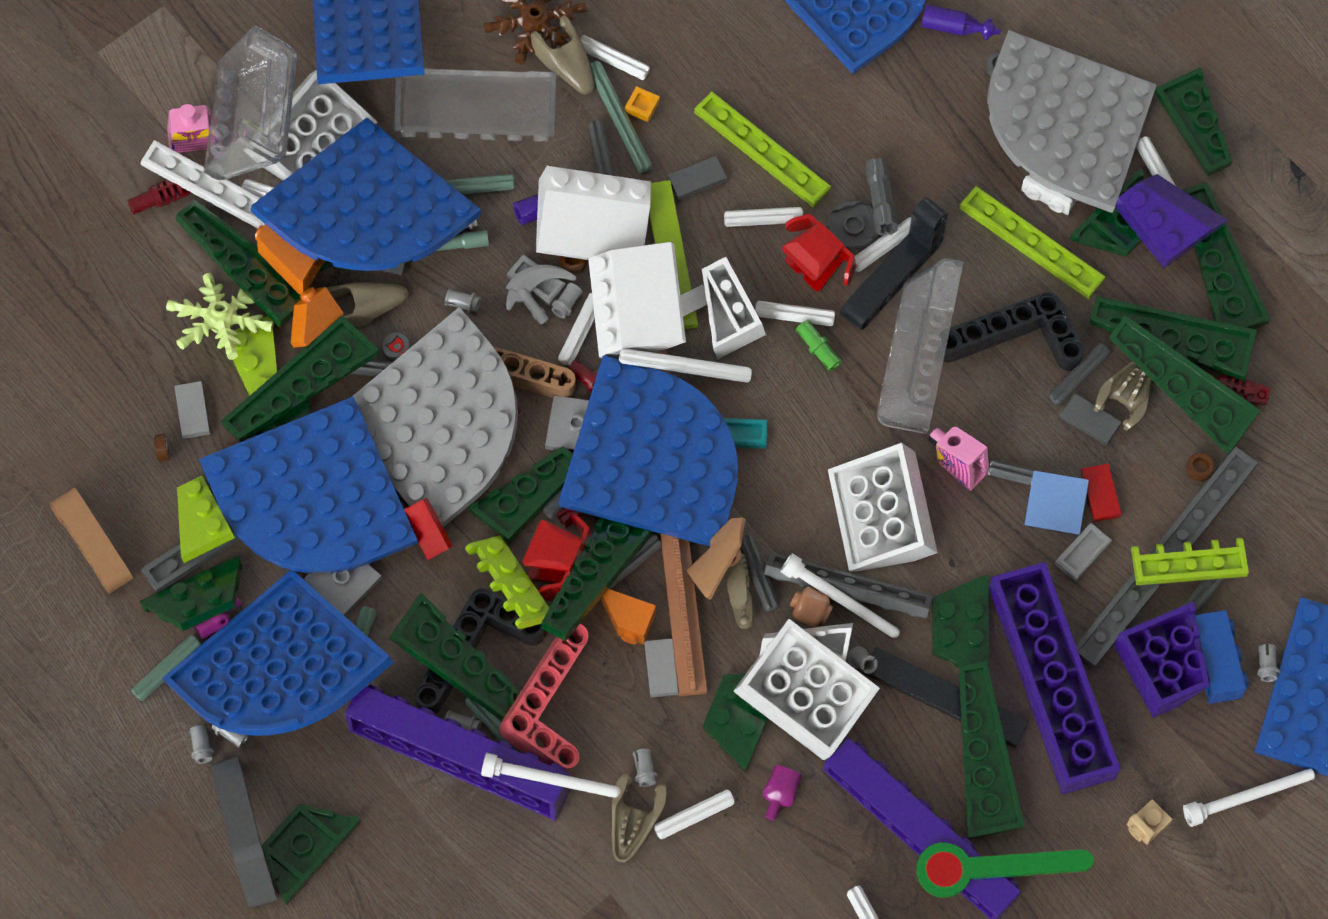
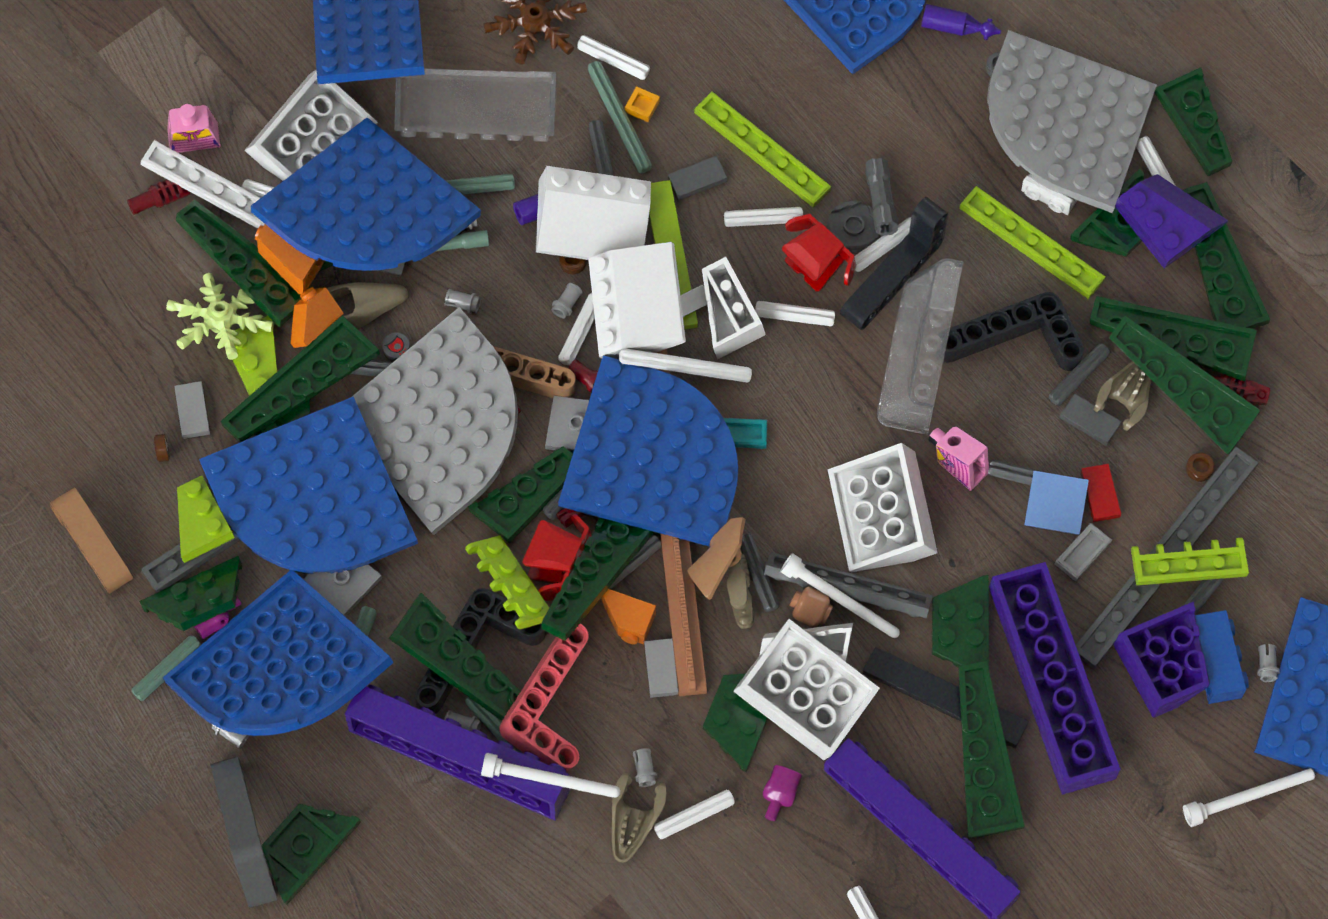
light grey pin [189,725,214,764] -> none
clear windscreen [203,25,297,181] -> none
red tile [404,498,453,560] -> none
light grey piece [505,265,576,326] -> none
light grey tile [507,254,566,307] -> none
dark tan animal [531,15,594,95] -> none
bright green pin [795,320,842,372] -> none
light grey pin [847,646,878,674] -> none
green piece [916,843,1094,898] -> none
tan bracket [1127,799,1173,845] -> none

